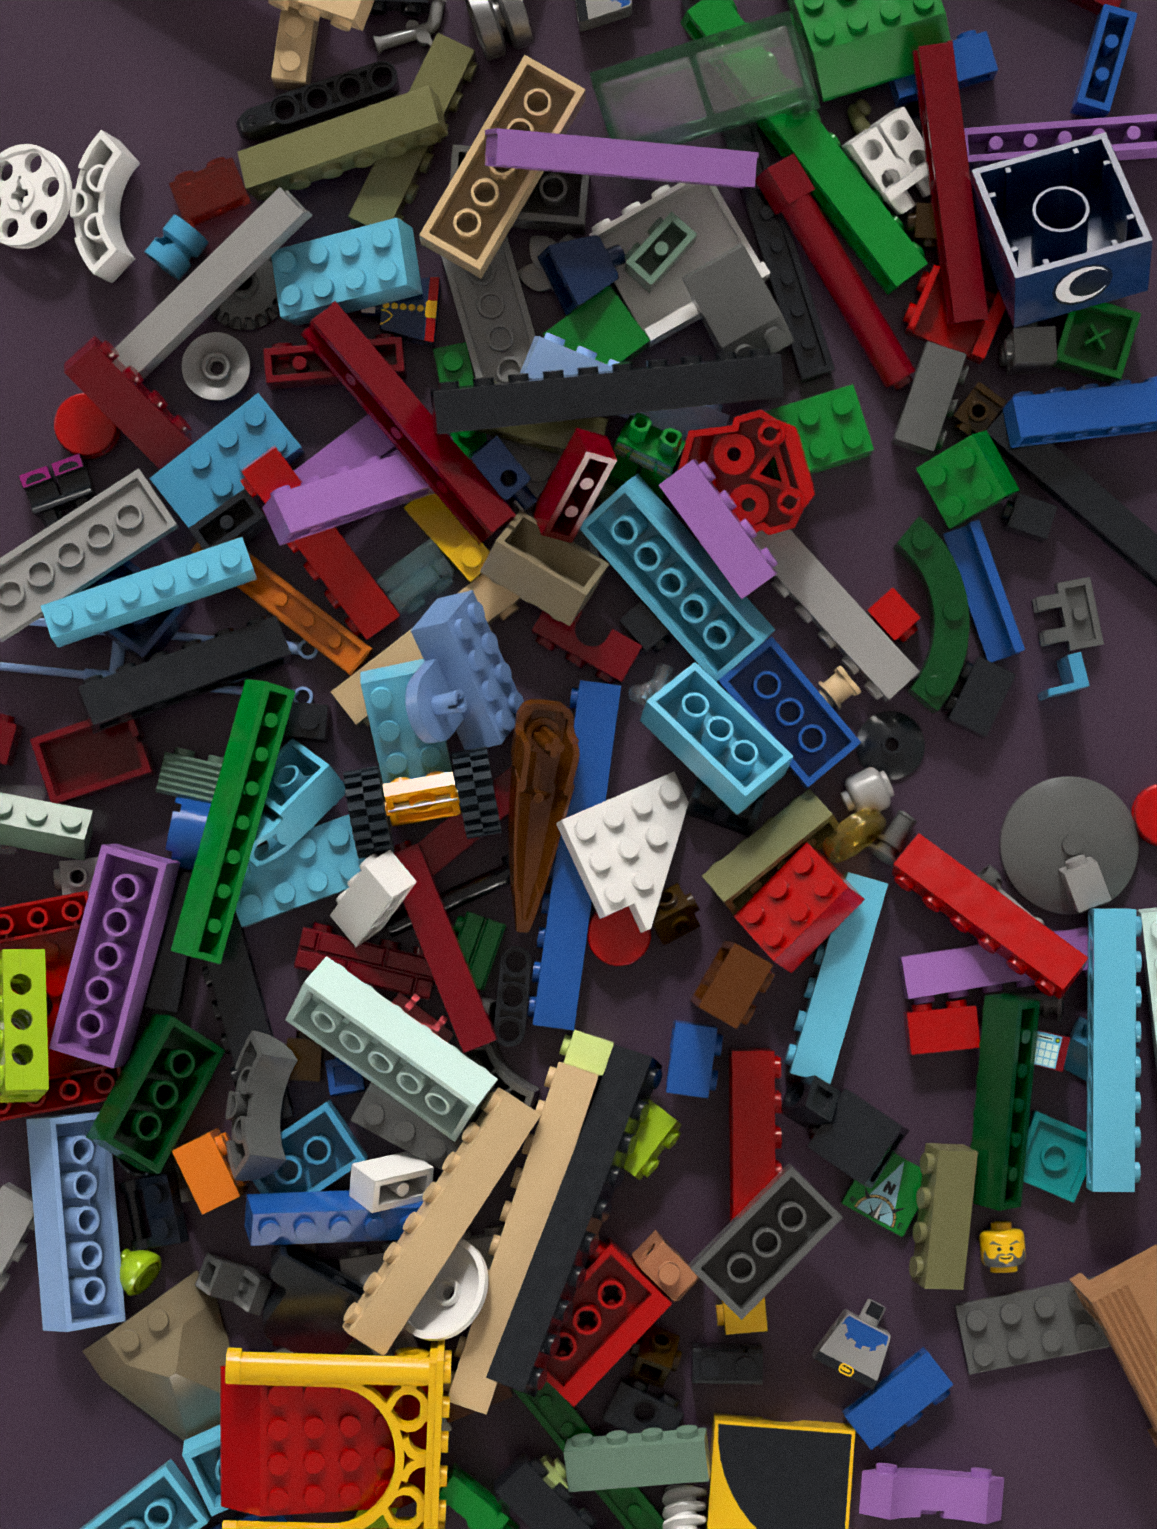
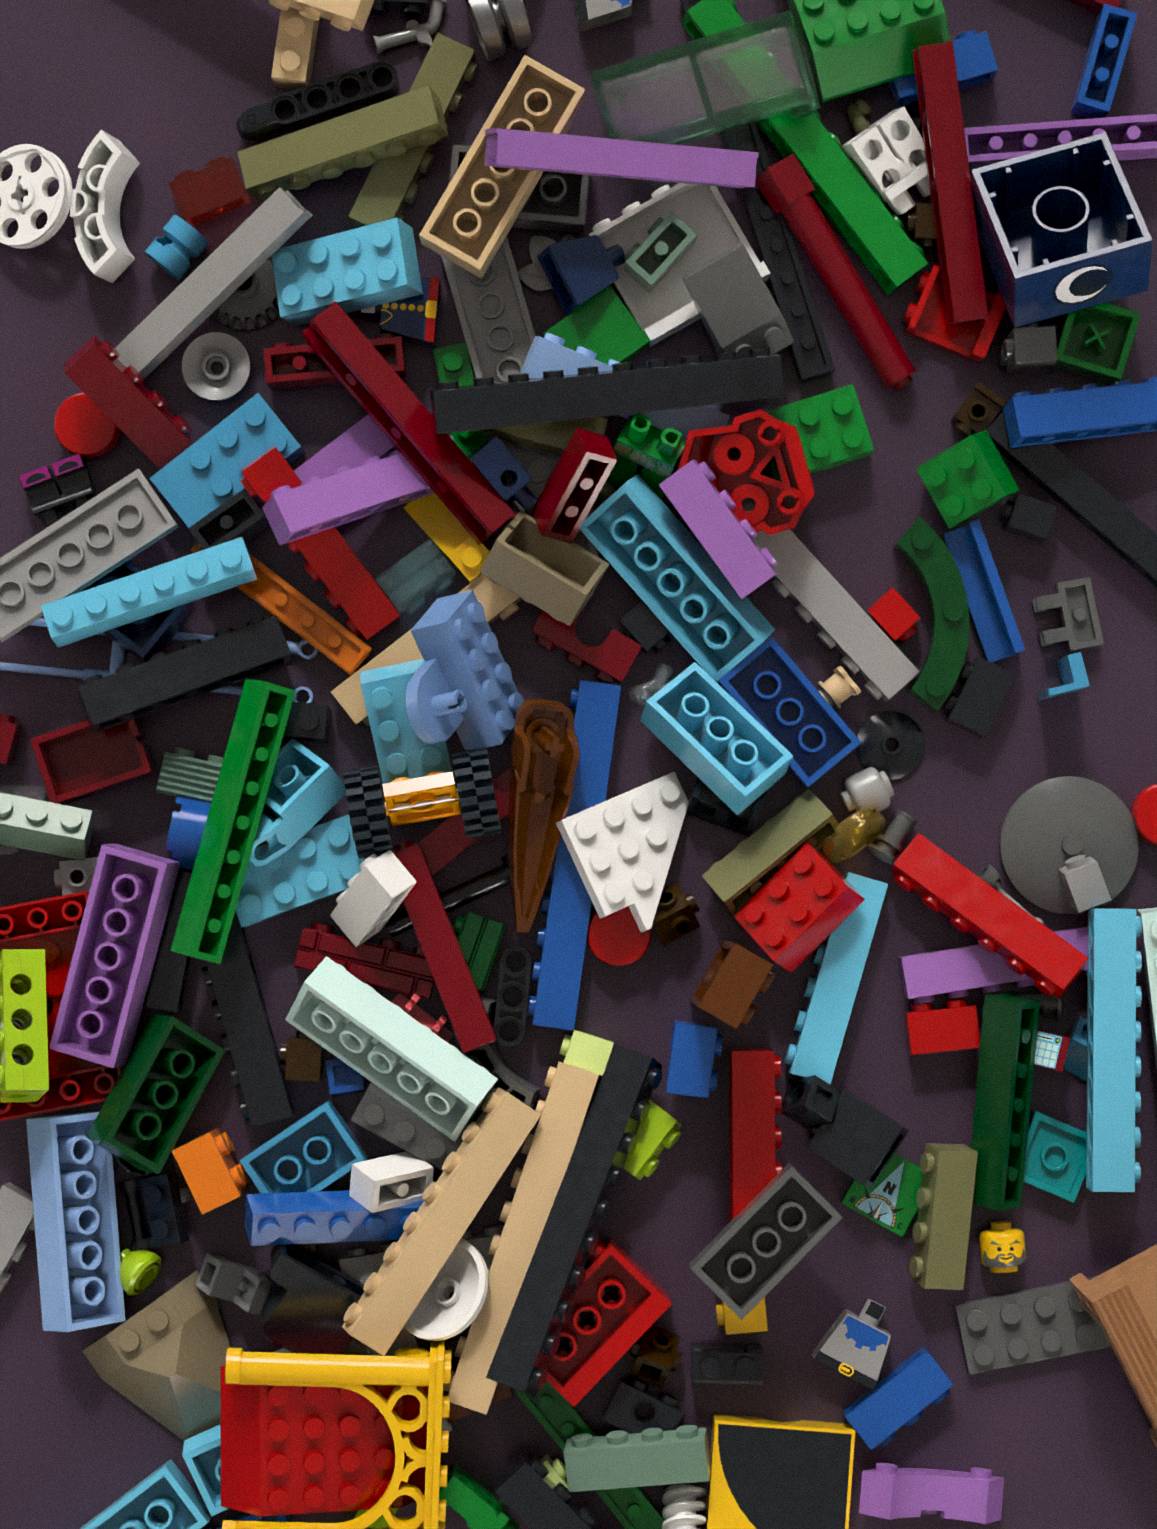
dark grey brick [226,1030,298,1181] -> none
nougat torso [631,1229,700,1302] -> none
dark grey brick [891,341,969,457] -> none

